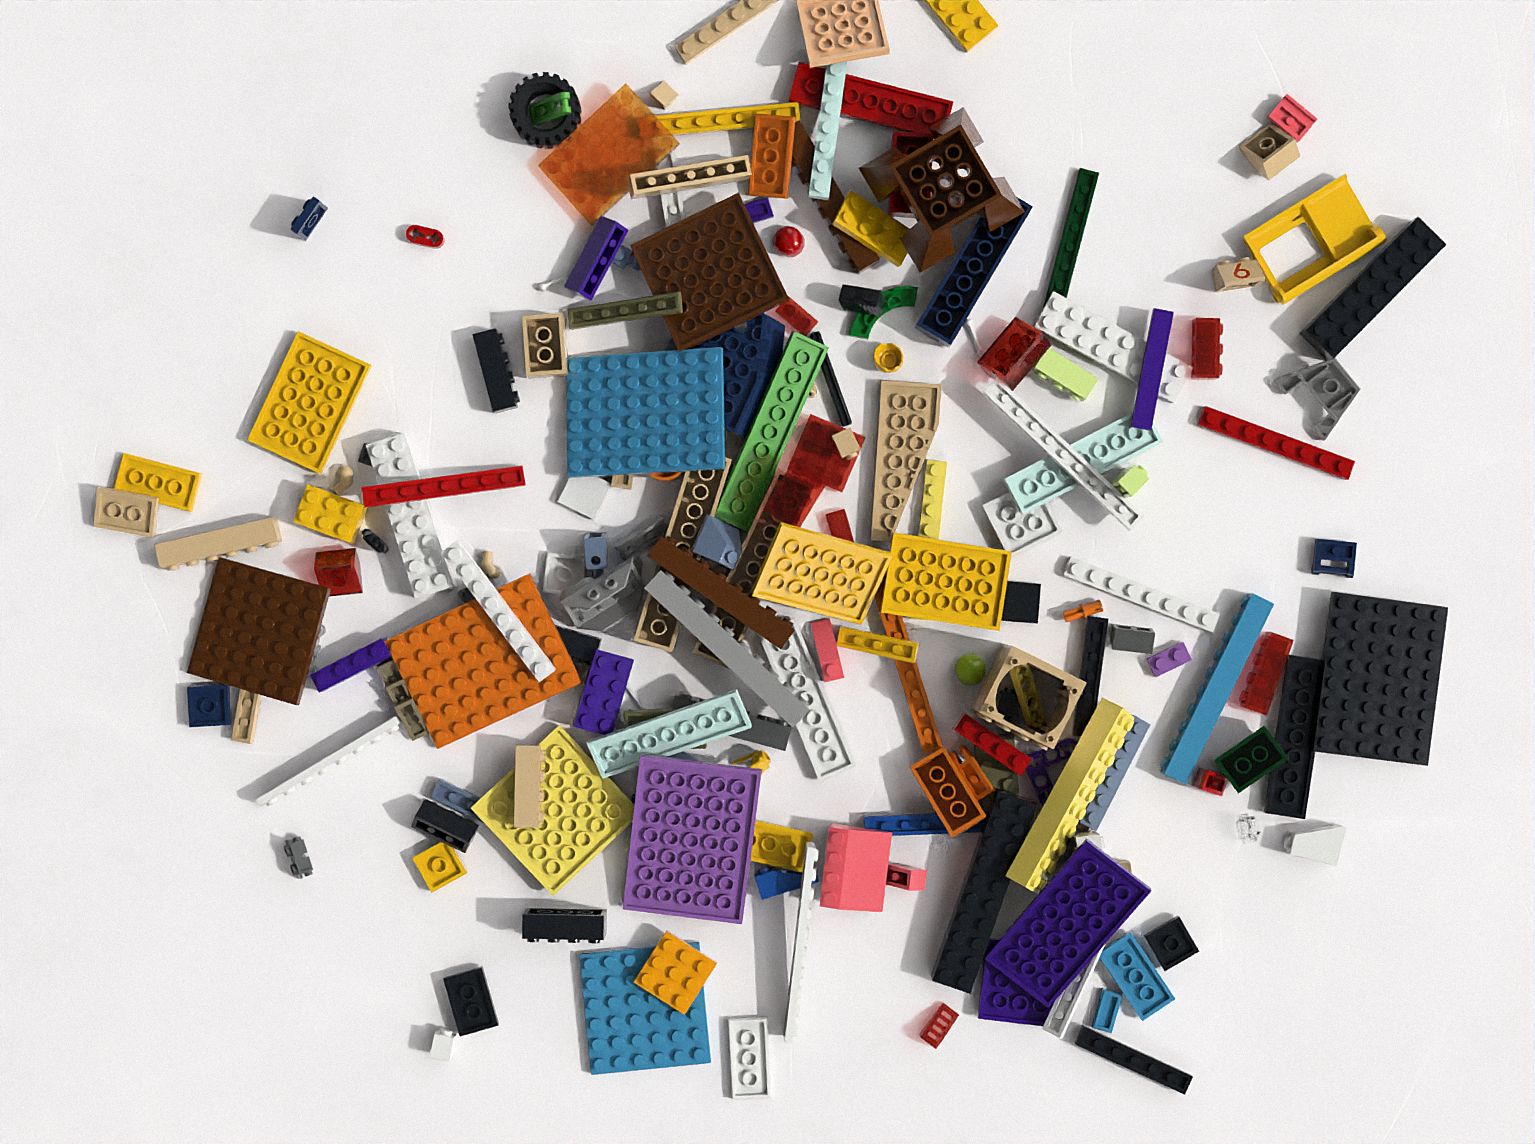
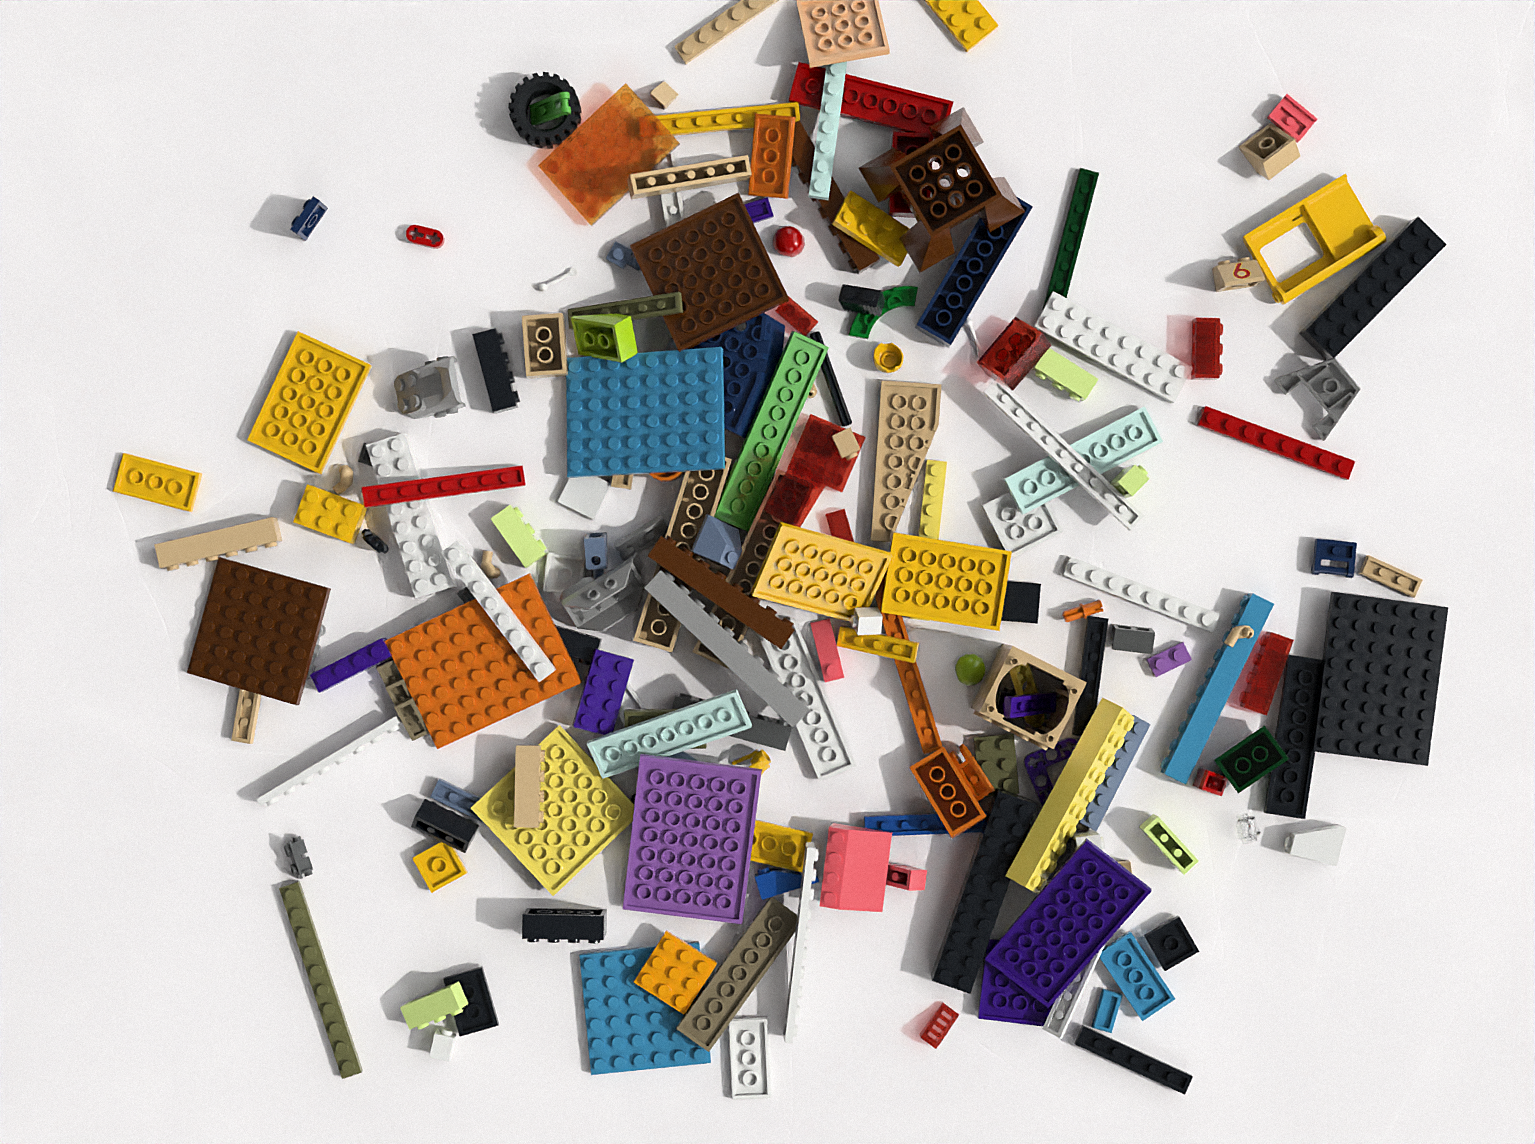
tan plate [93,486,159,537] -> none
dark blue plate [187,685,231,727] -> none
clear red slope [314,548,363,597] -> none
dark purple brick [564,216,628,301] -> none
red brick [952,712,1032,776] -> none
dark purple tile [1130,308,1174,431] -> none
none -> olive plate [279,881,363,1079]
none -> light grey slope [394,356,466,419]
none -> yellowish green brick [400,981,468,1030]
none -> yellowish green brick [491,505,547,568]
none -> lime slope [571,313,638,363]
none -> dark tan plate [676,897,797,1052]
none -> white brick [851,607,883,635]
none -> dark purple plate [1003,691,1057,718]
none -> yellowish green brick [1139,814,1199,874]
none -> tan arm [1224,625,1254,648]
none -> tan tile [1359,555,1423,598]

